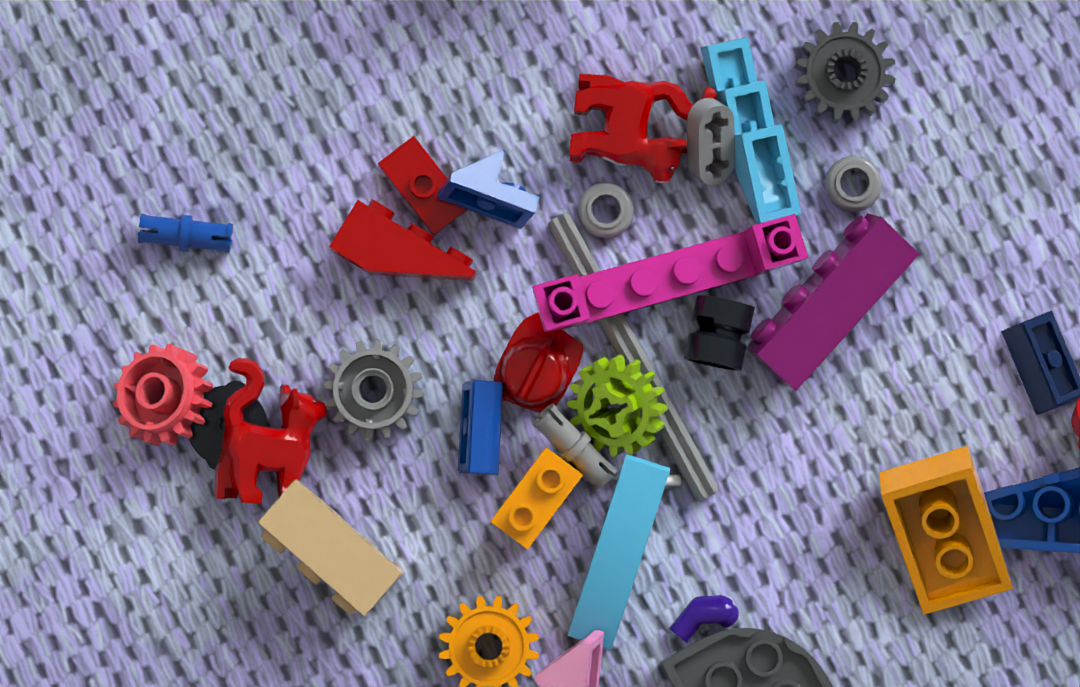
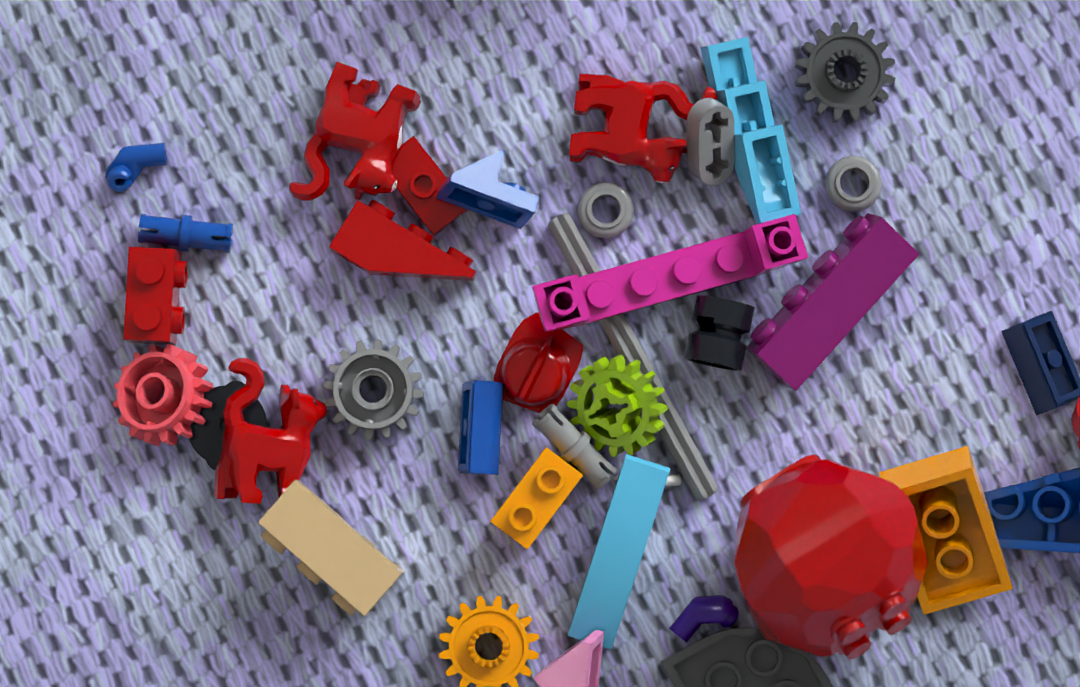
none -> blue arm [106,143,167,192]
none -> red brick [123,247,188,345]
none -> red animal [289,62,421,201]
none -> red rock [734,454,928,660]

